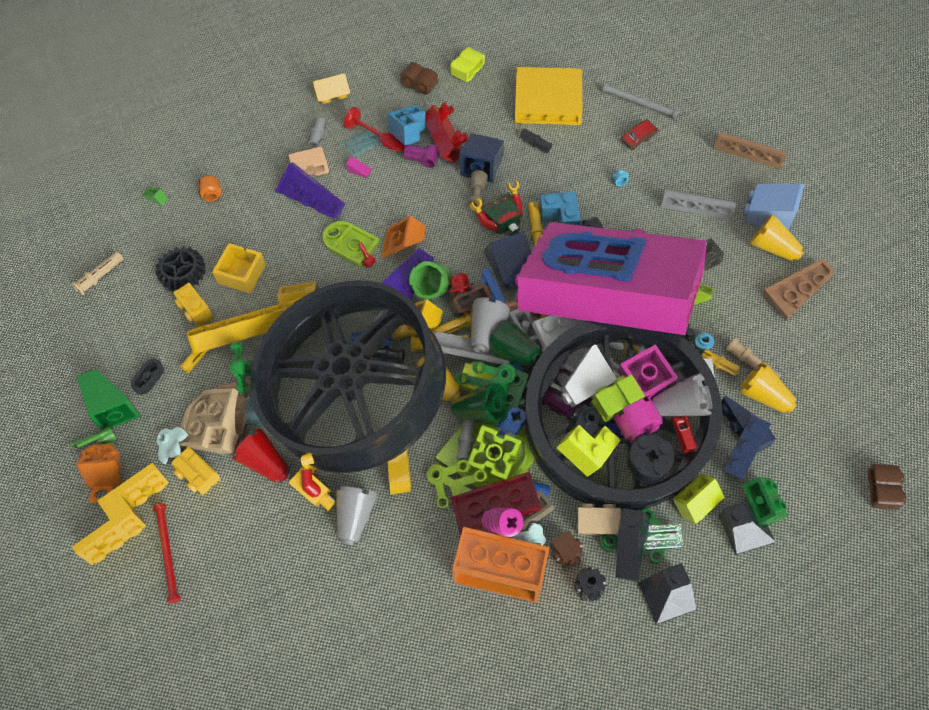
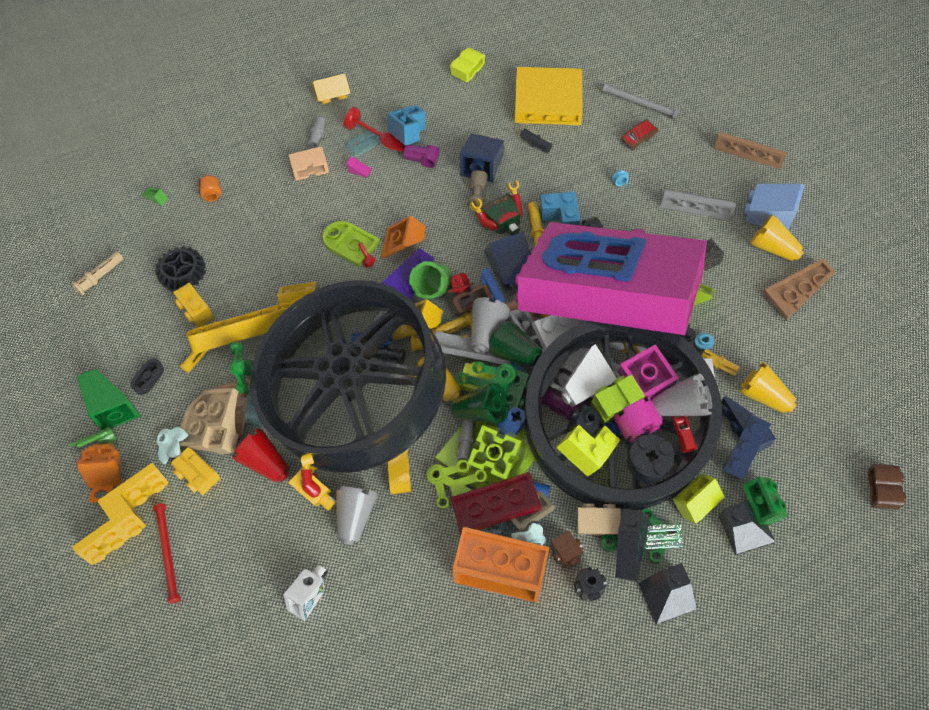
yellow piece [212,243,266,294] -> none
dark purple wing [275,162,346,219] -> none
reddish brown brick [400,62,438,95] -> none
red brick [425,102,468,163] -> none
dark pink piece [481,507,523,537] -> none
tan pin [725,337,782,378] -> none
none -> white torso [284,565,328,621]

